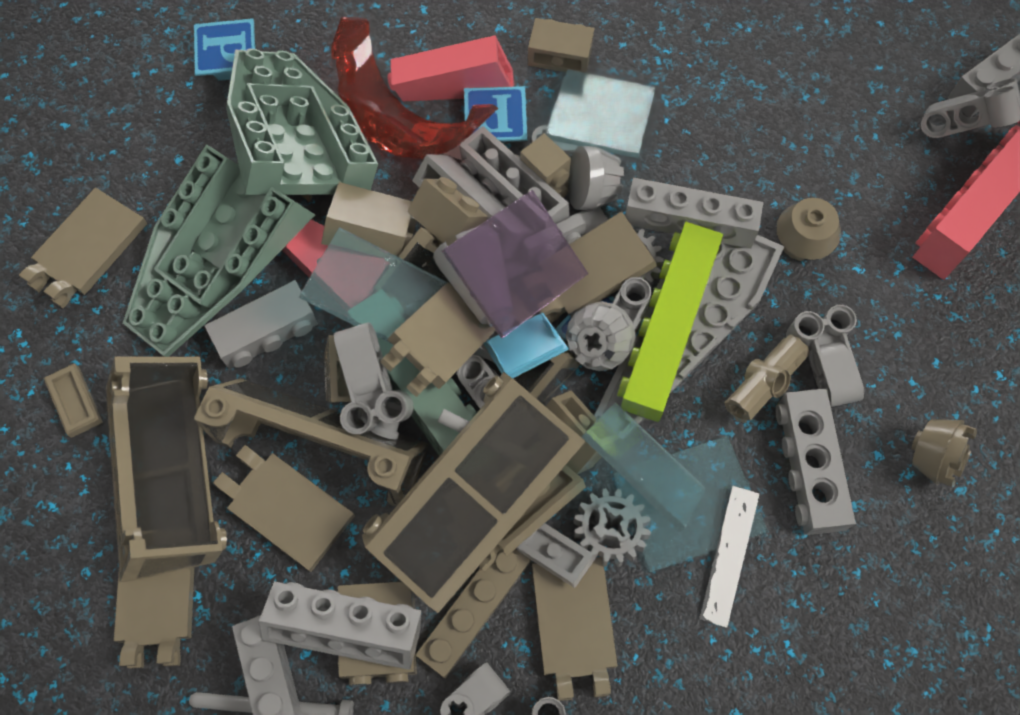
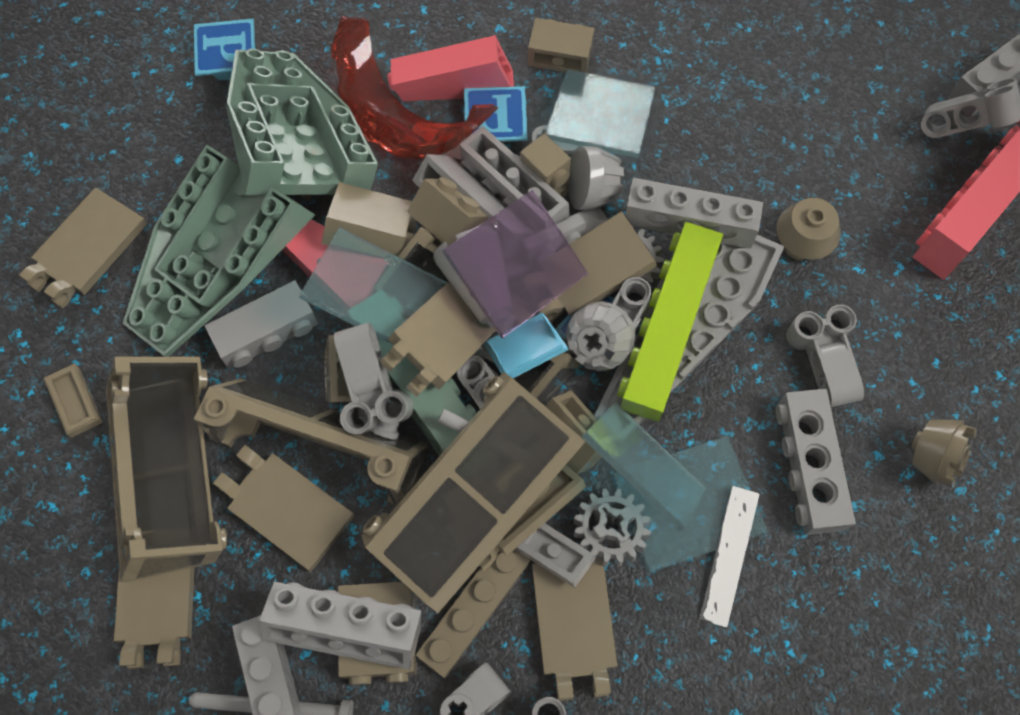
dark tan piece [725,334,810,423] -> none

